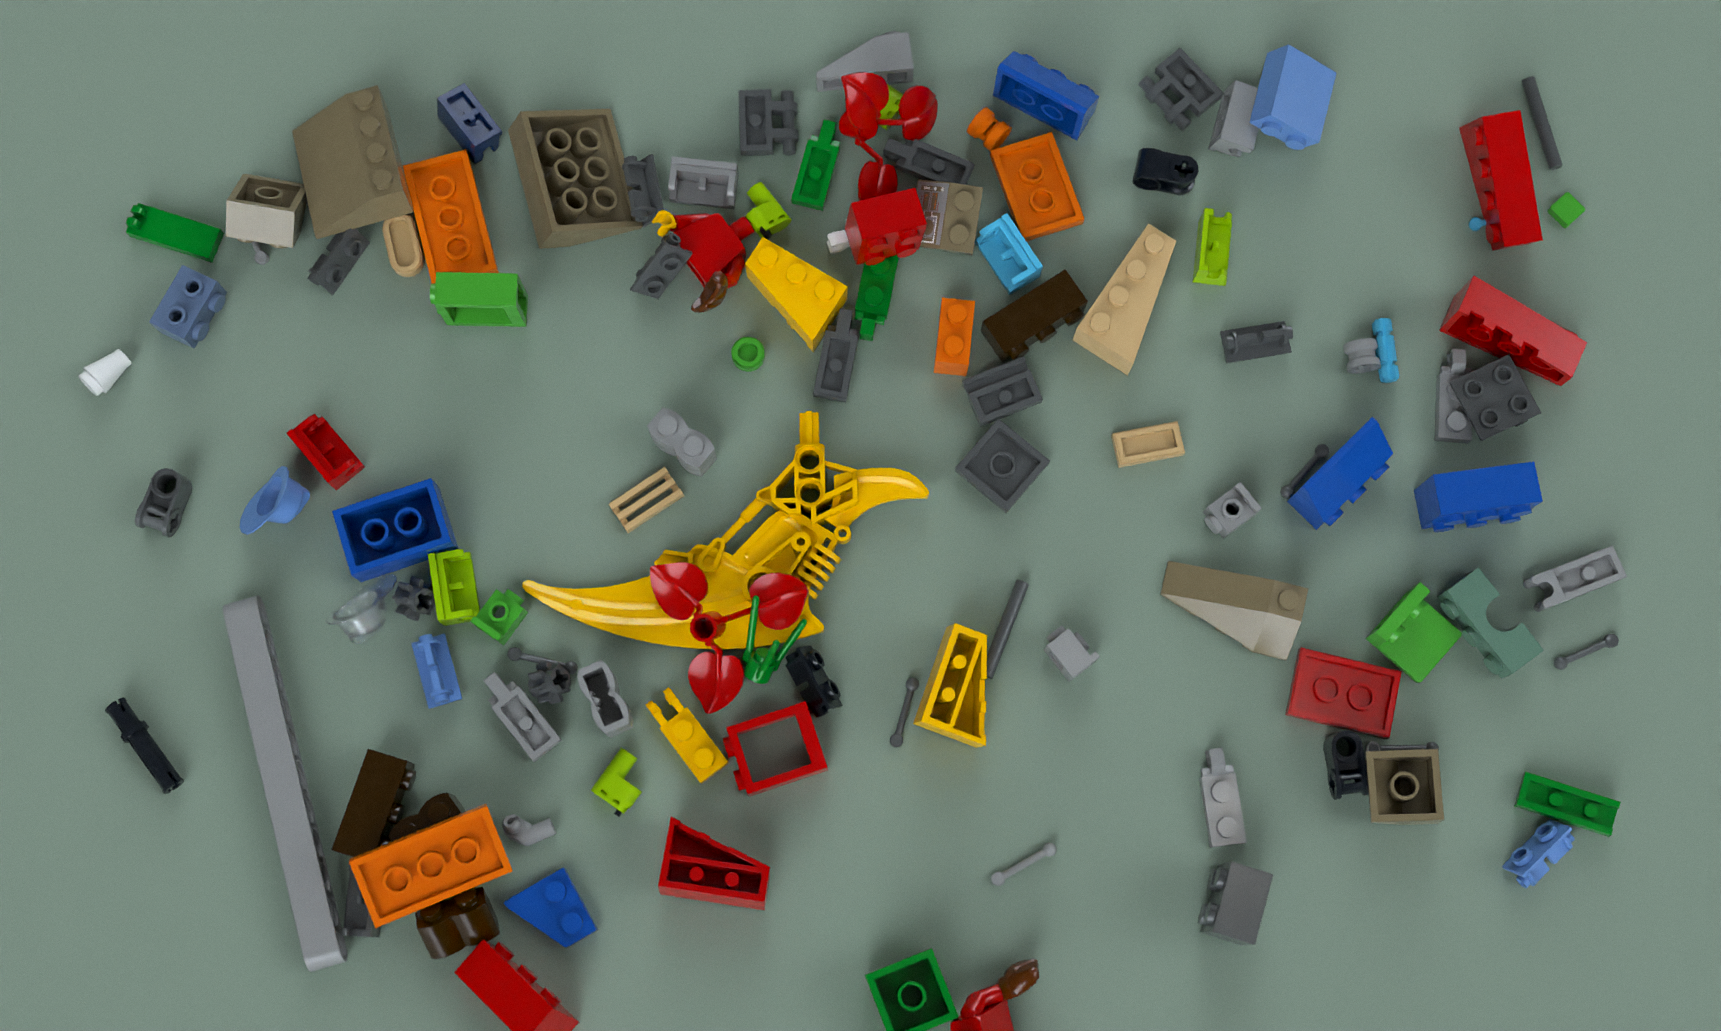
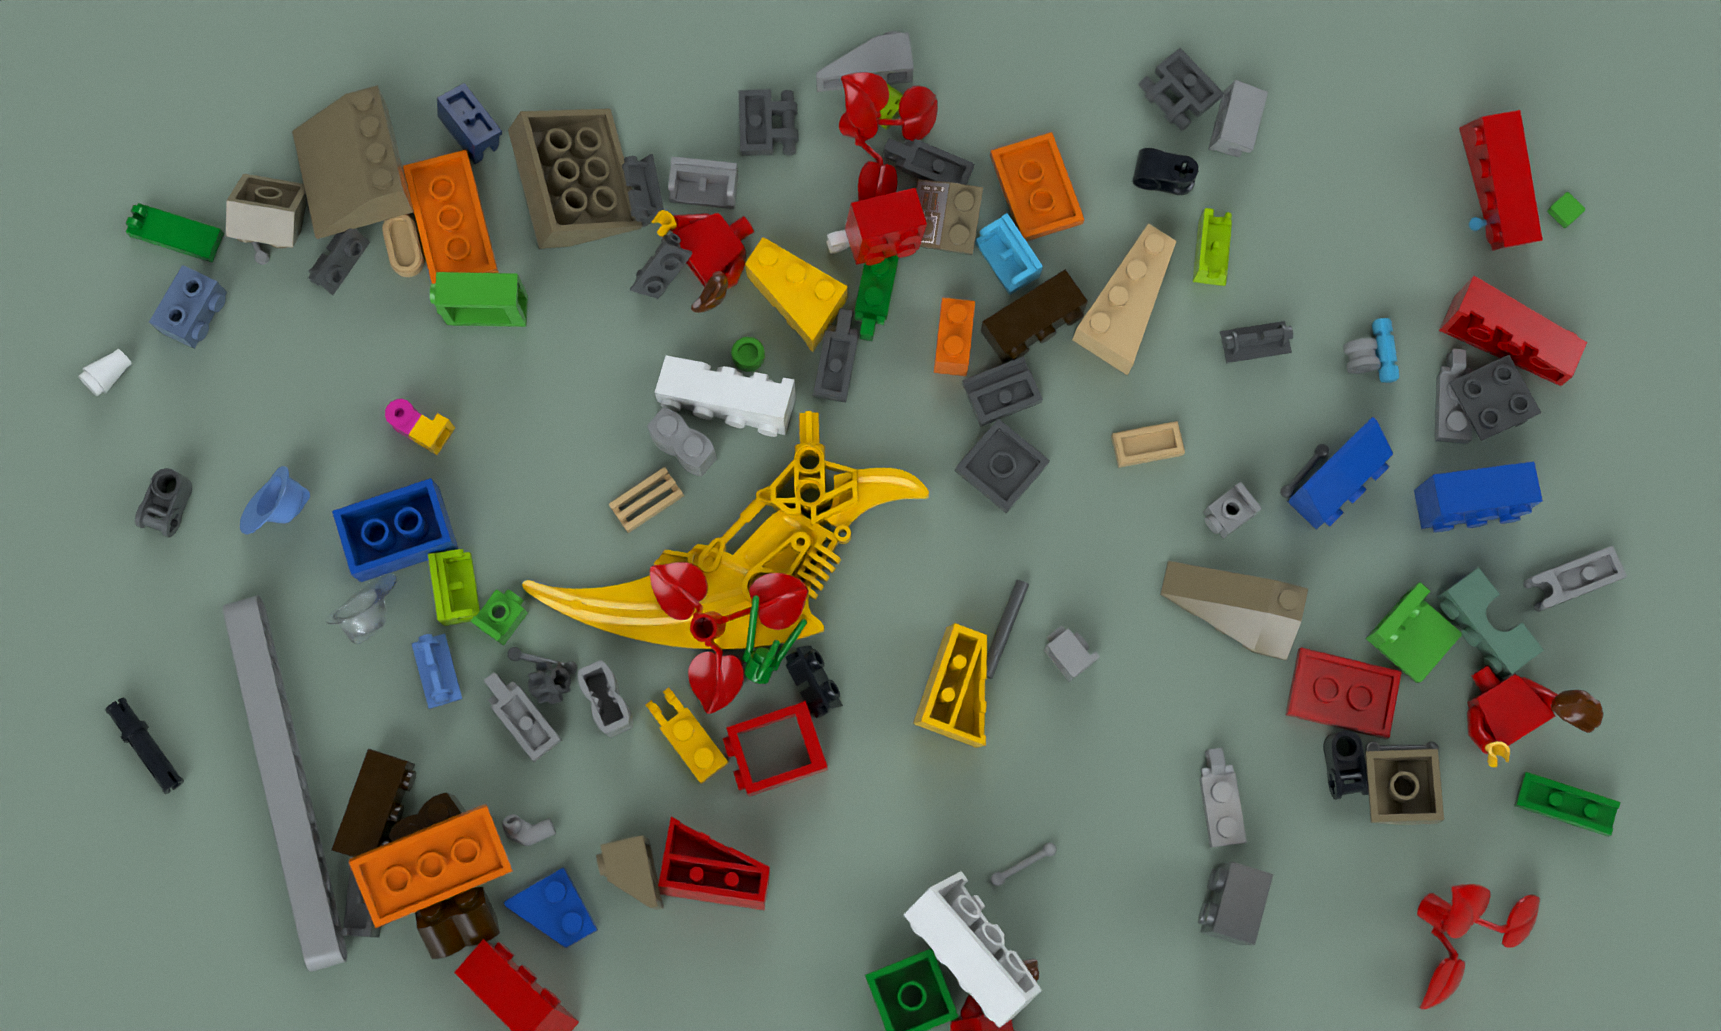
red hinge [286,414,365,491] -> none
dark grey gear [392,576,435,621] -> none
lime piece [590,747,642,817] -> none
lime piece [745,182,792,239] -> none
green hinge [791,119,840,211] -> none
dark grey hinge [890,678,919,748] -> none
orange wheel [967,107,1012,151] -> none
blue slope [993,51,1099,141] -> none
medium blue brick [1249,44,1337,150] -> none
medium blue hinge [1502,819,1575,888] -> none
dark grey bar [1522,76,1563,170] -> none
dark grey hinge [1554,634,1619,670] -> none
none -> leg [385,399,455,455]
none -> dark tan slope [596,835,664,910]
none -> white wedge [654,355,796,437]
none -> white wedge [904,871,1042,1028]
none -> red plant [1417,884,1541,1010]
none -> red torso [1467,665,1604,767]

